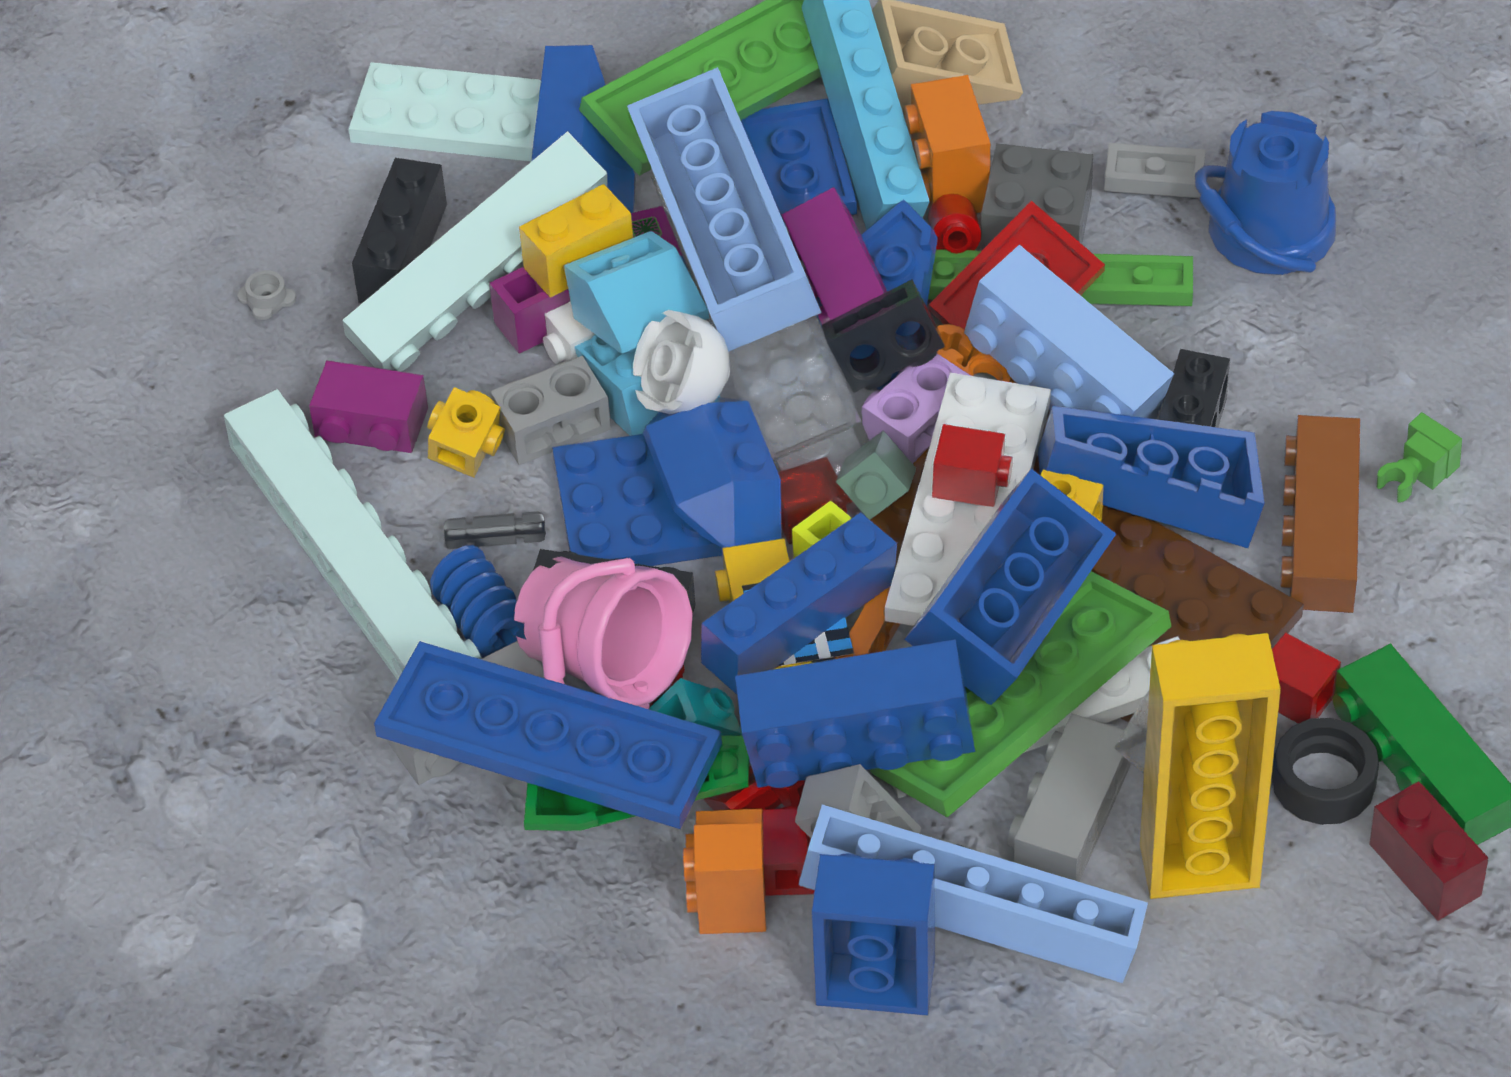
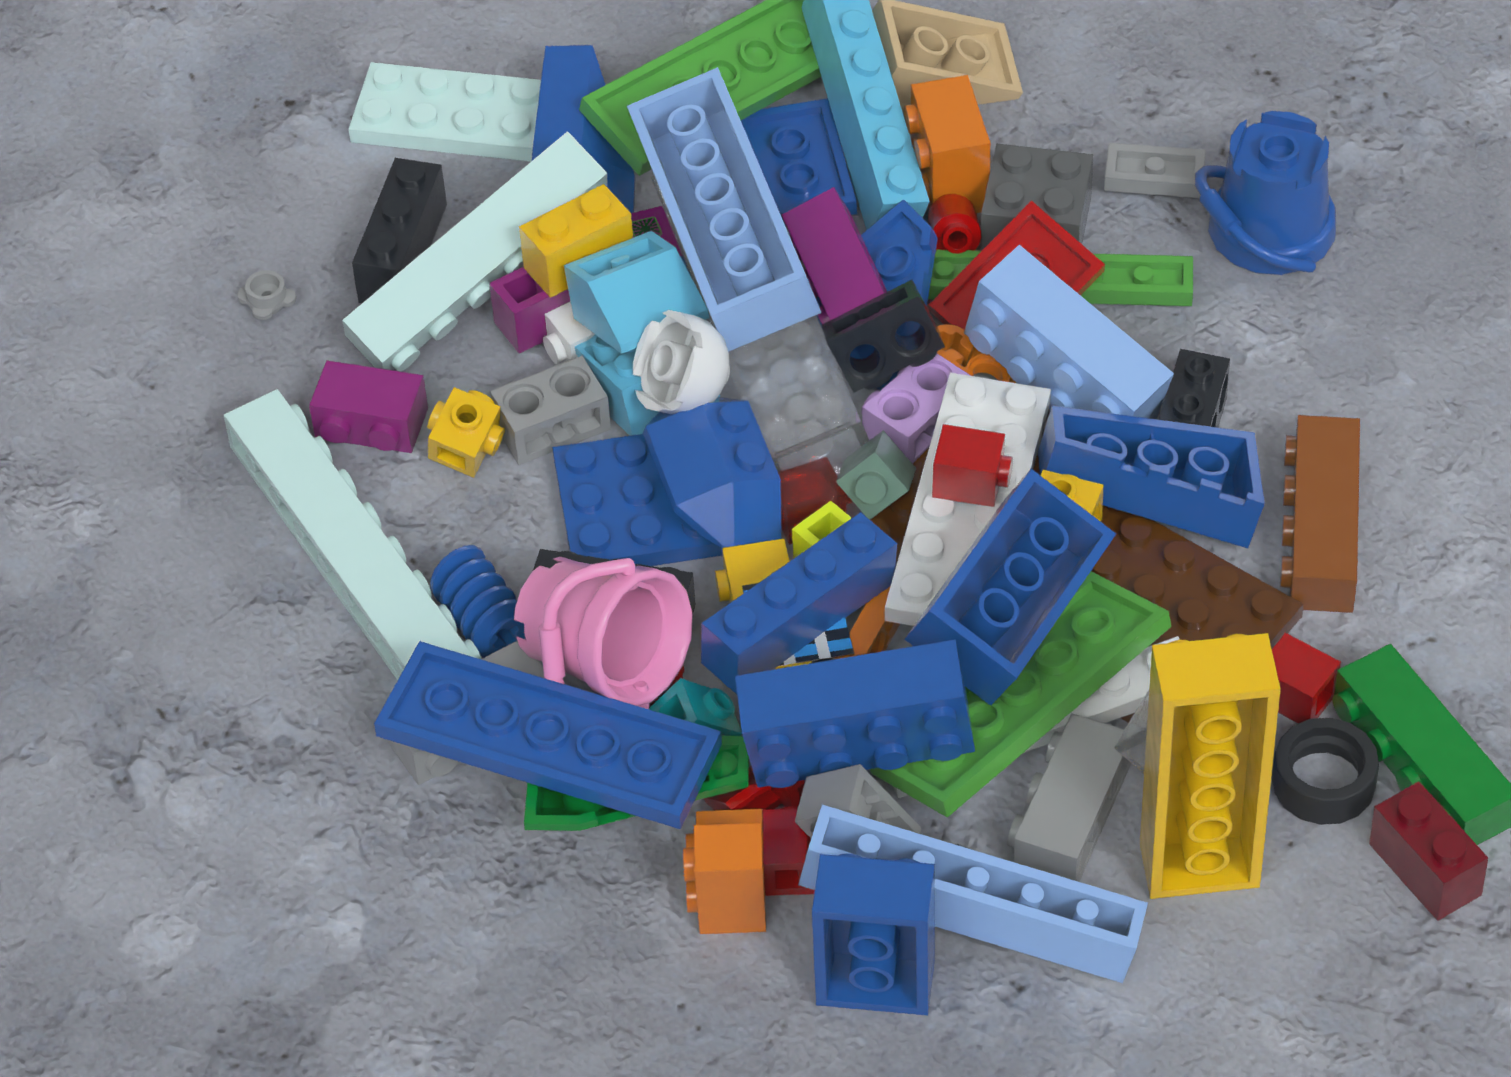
black axle [444,511,546,549] -> none
bright green piece [1376,412,1462,503] -> none

